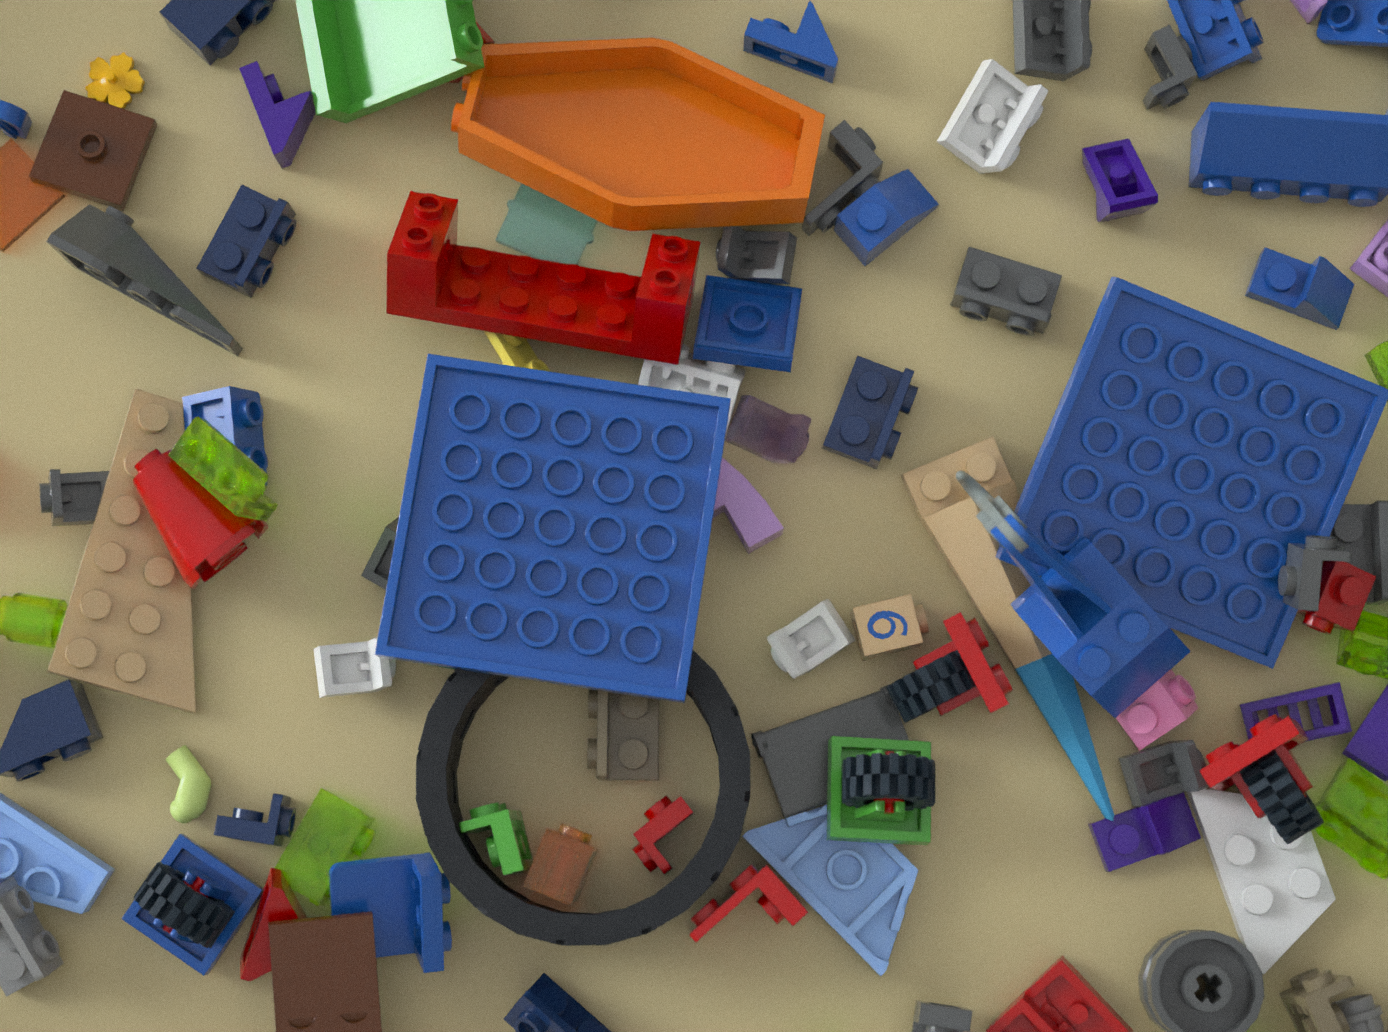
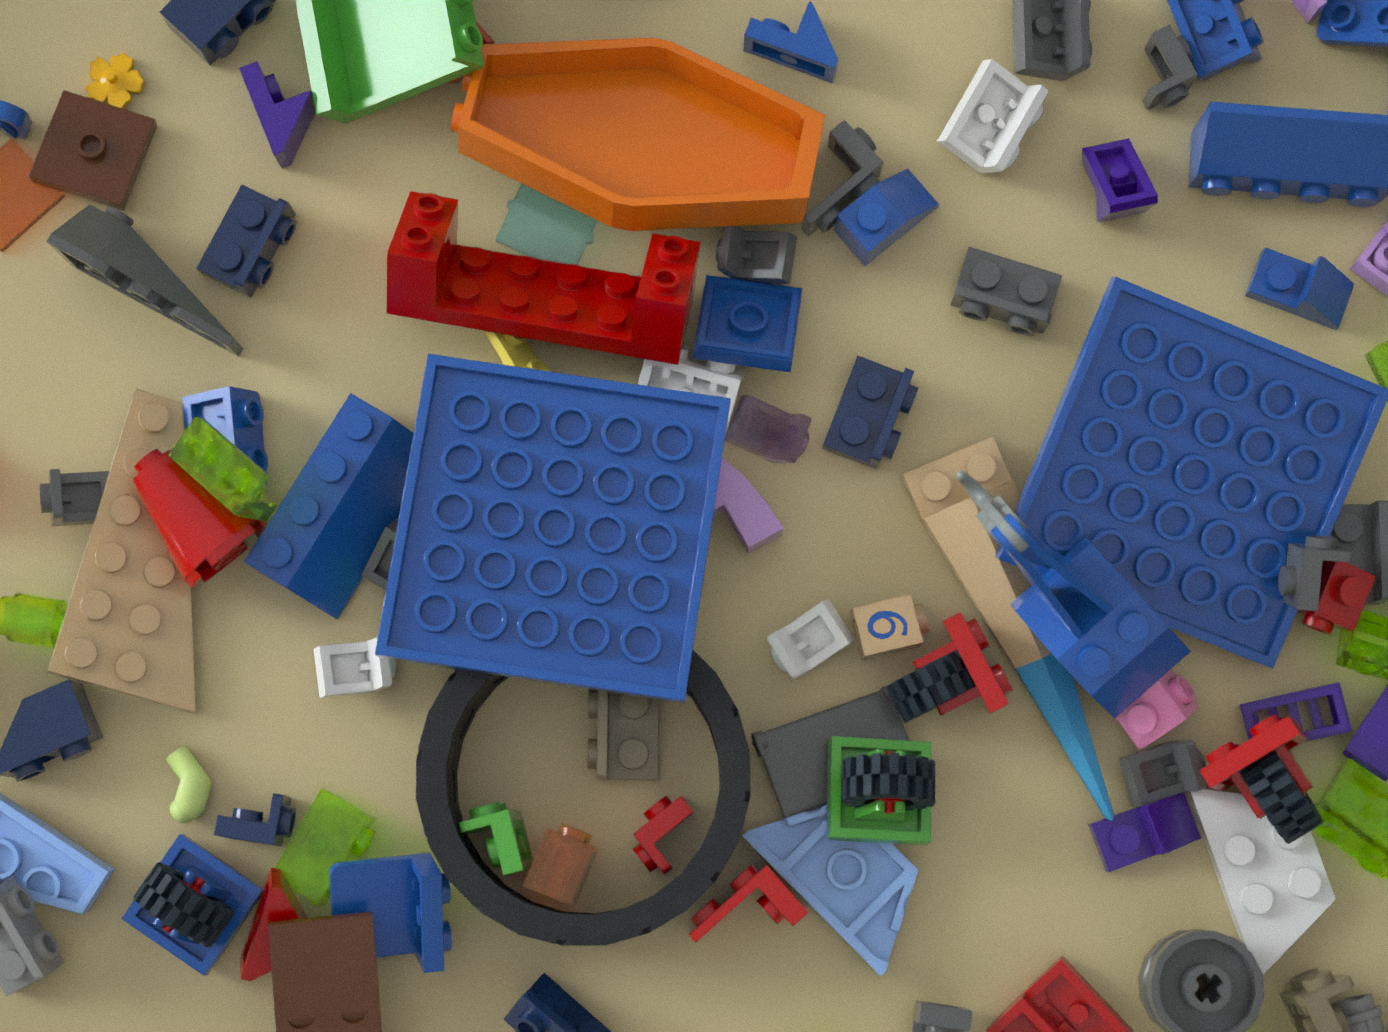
none -> blue slope [244,393,414,620]

